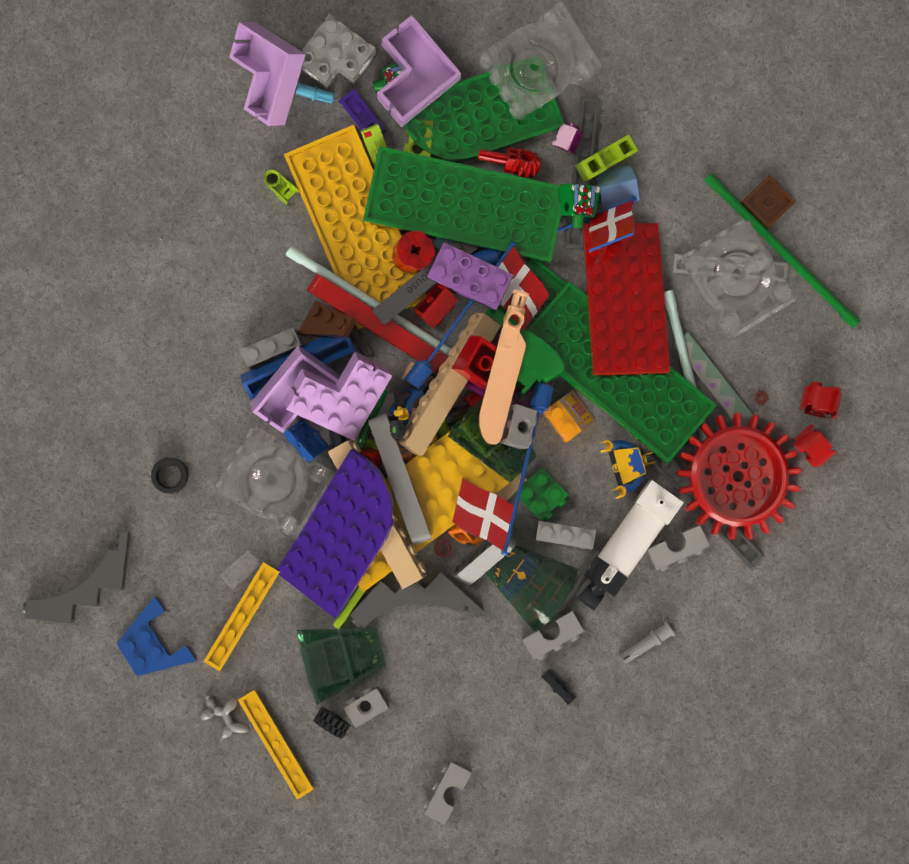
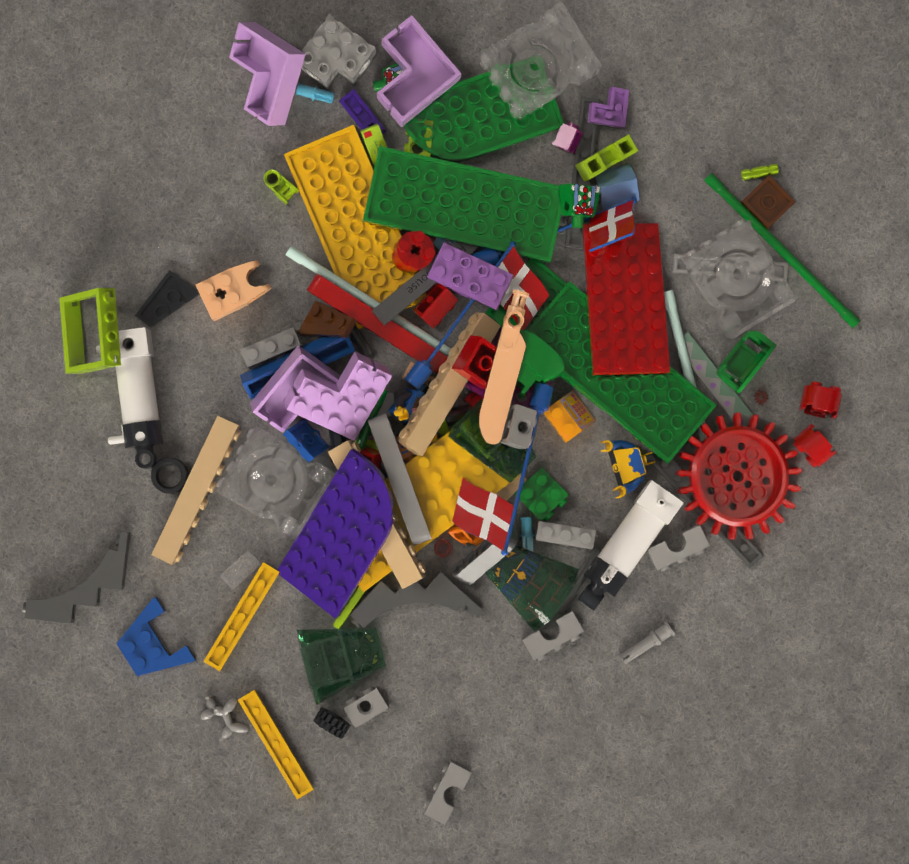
black tile [390,419,405,440] -> none
red gear [478,147,541,178] -> none
black pin [541,669,577,705] -> none
none -> lime window [59,288,121,374]
none -> white piece [96,327,163,469]
none -> black wing [135,270,200,328]
none -> tan brick [151,416,241,565]
none -> light nougat brick [196,260,271,321]
none -> medium azure axle [520,517,535,555]
none -> medium lavender plate [587,87,629,129]
none -> green piece [716,330,777,394]
none -> lime axle [741,163,779,180]

